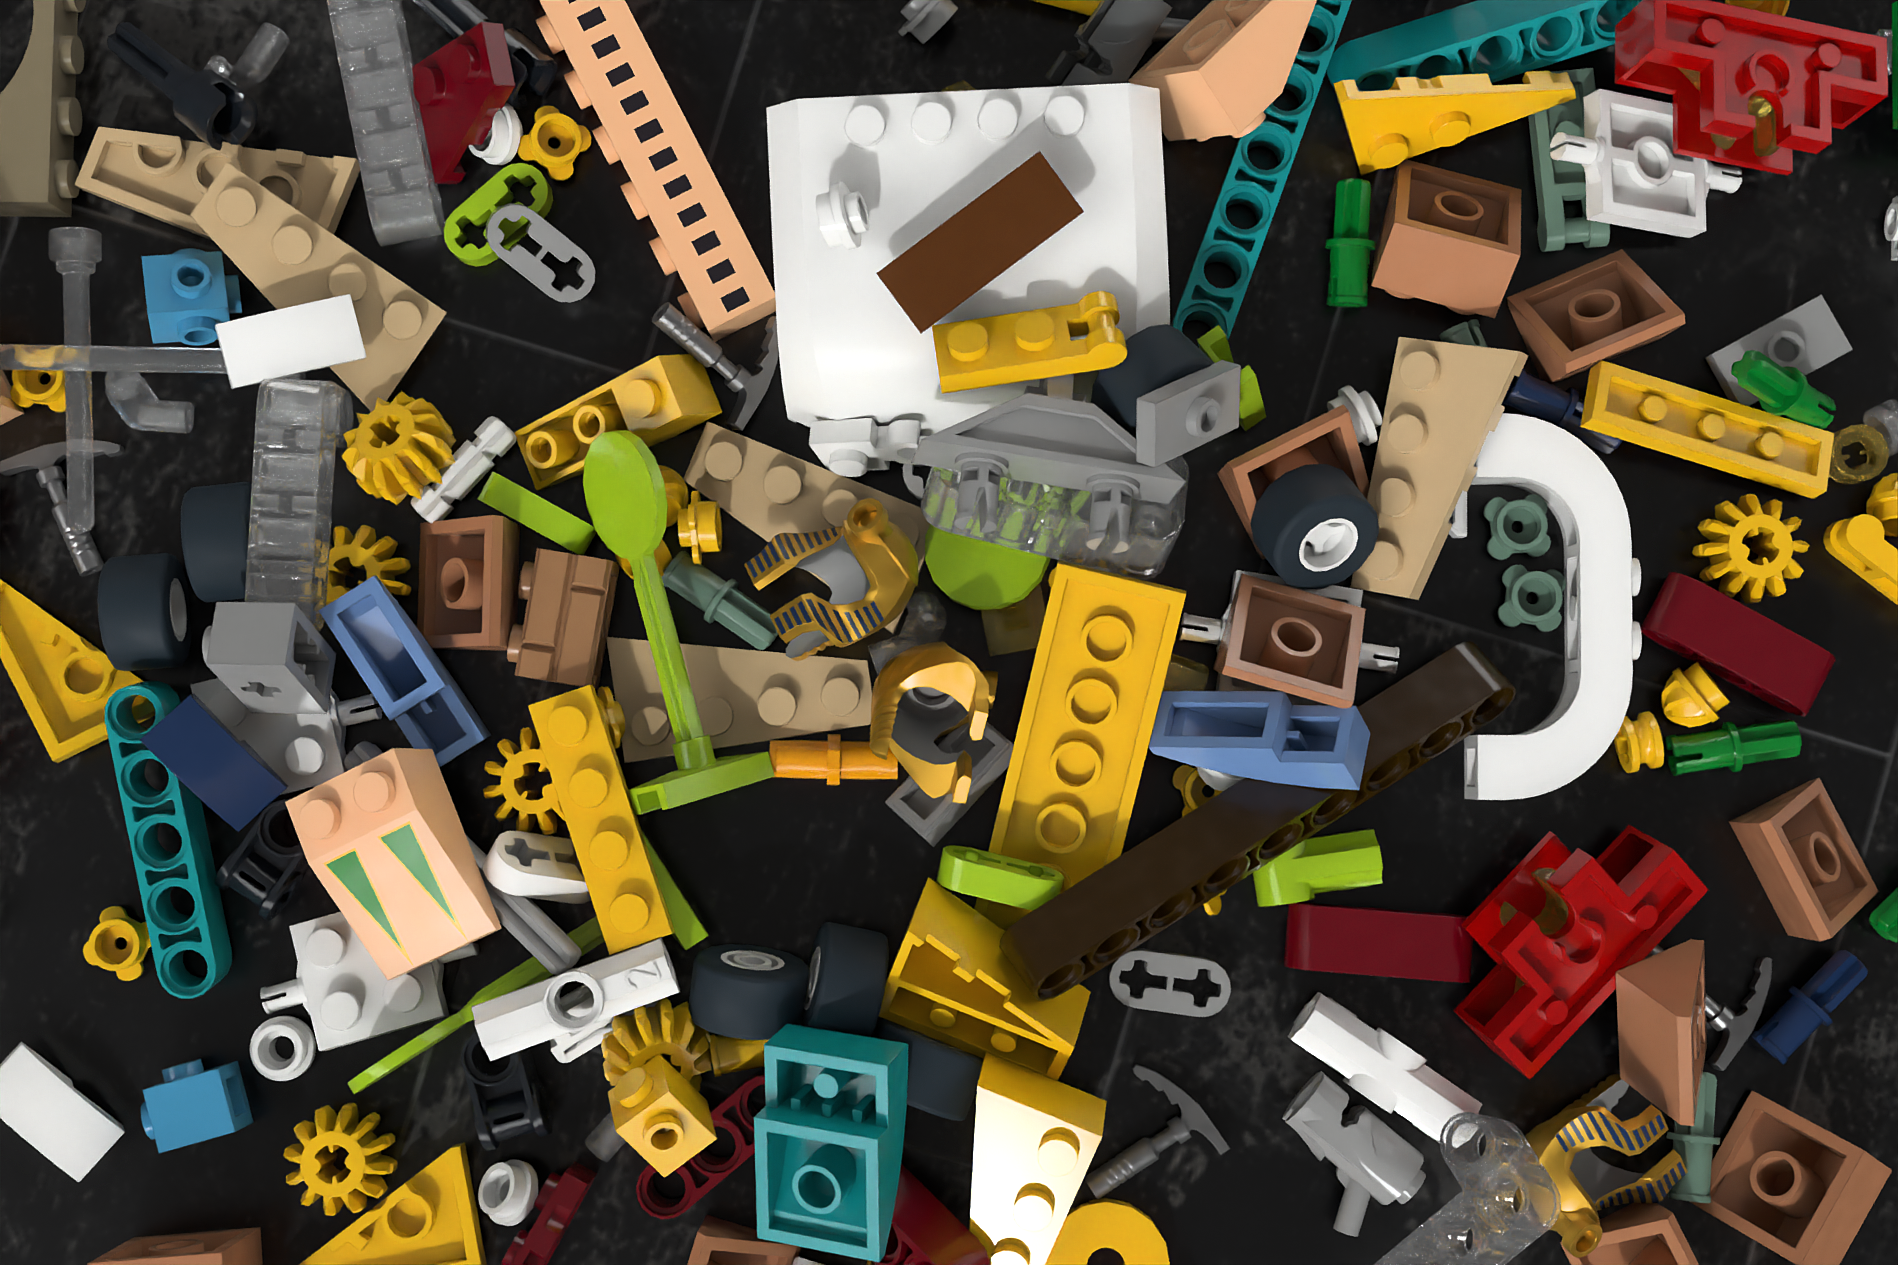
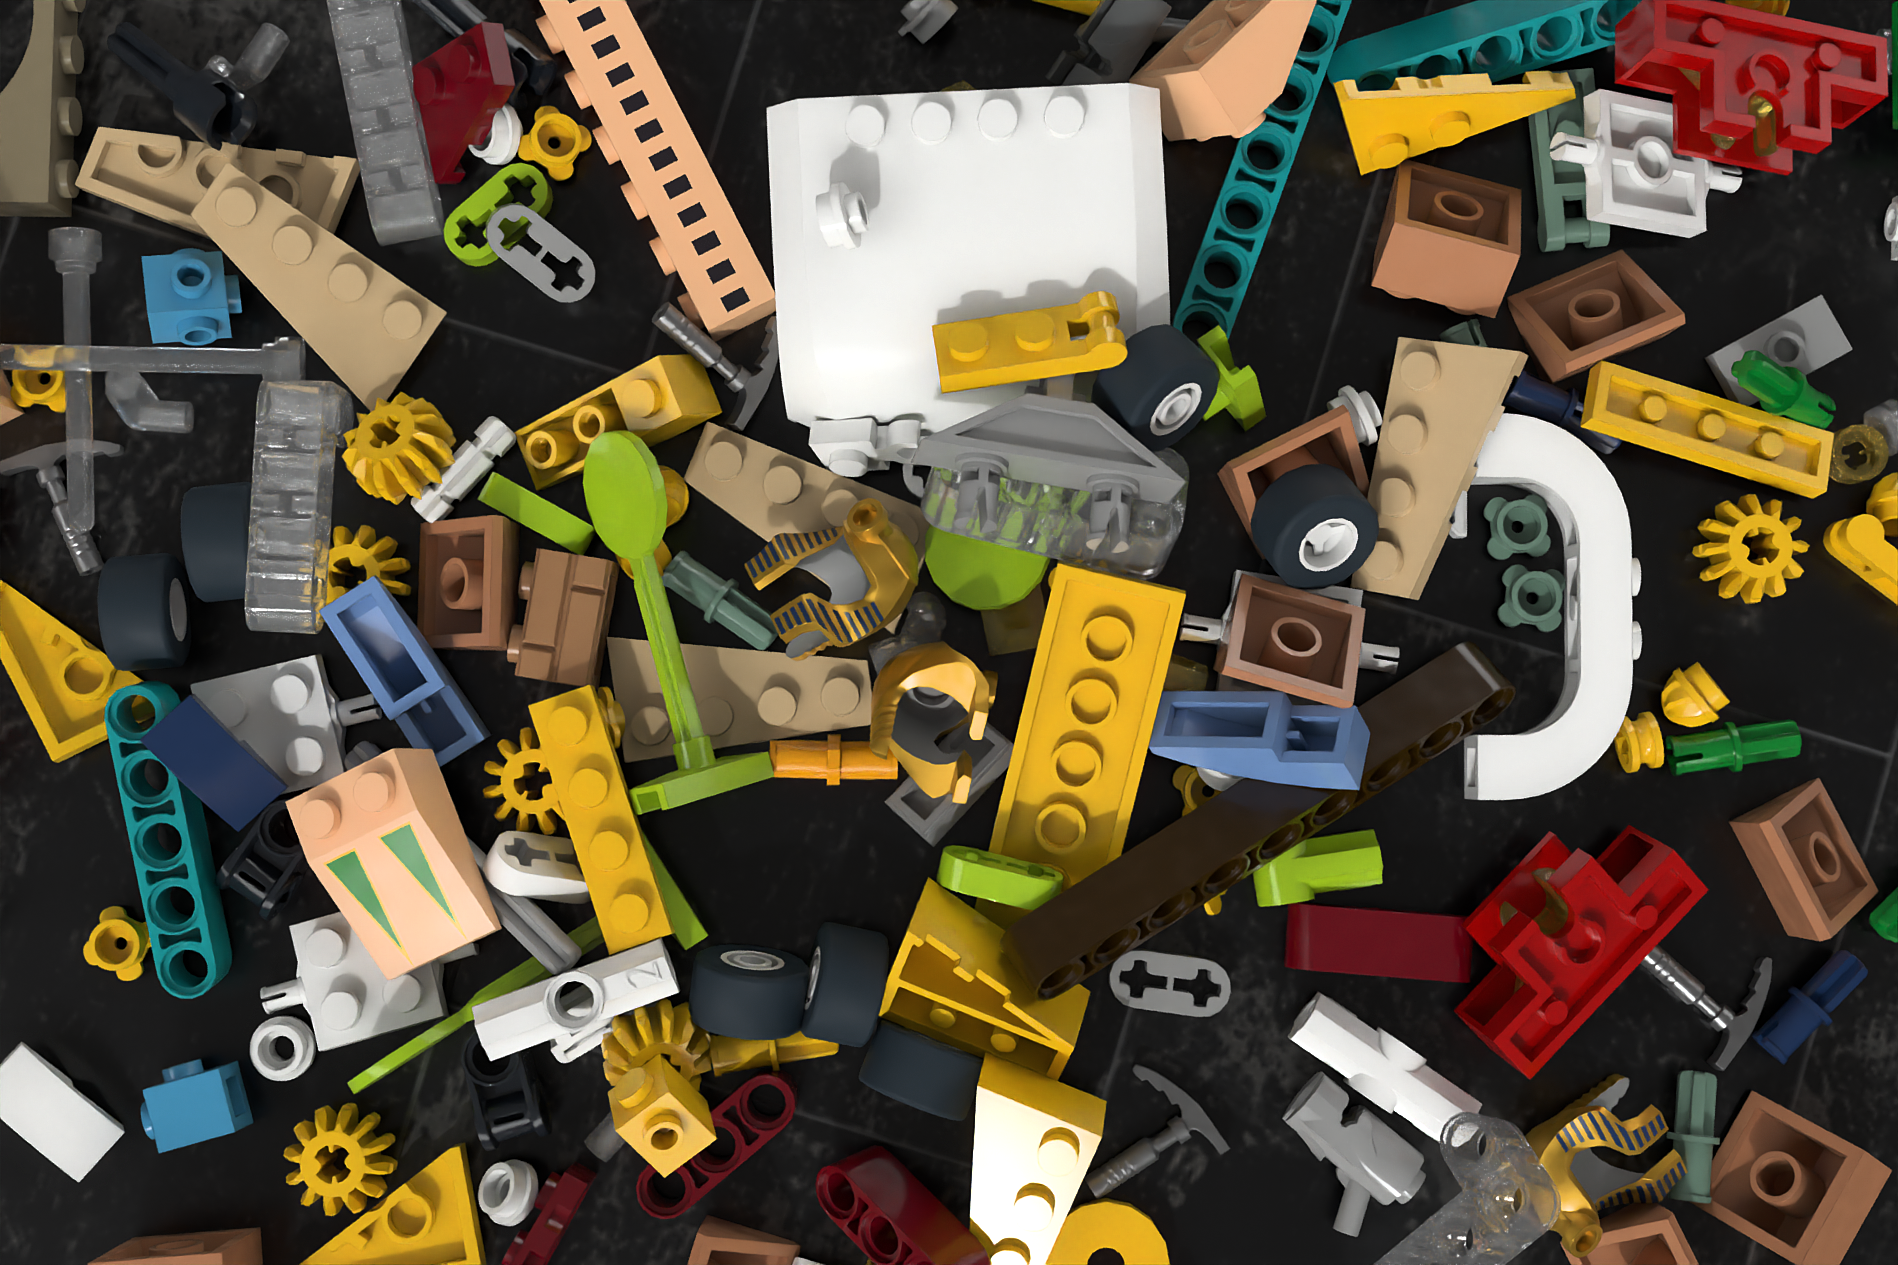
light grey brick [202,602,336,714] -> none
white slope [215,294,367,389] -> none
yellow plate [678,490,722,564] -> none
teal slope [754,1024,908,1262] -> none
reddish brown piece [876,151,1084,334] -> none
light grey plate [1136,360,1241,468] -> none
green axle [1325,178,1376,307] -> none
nougat slope [1615,939,1707,1126] -> none
dark red beam [1640,572,1836,717] -> none

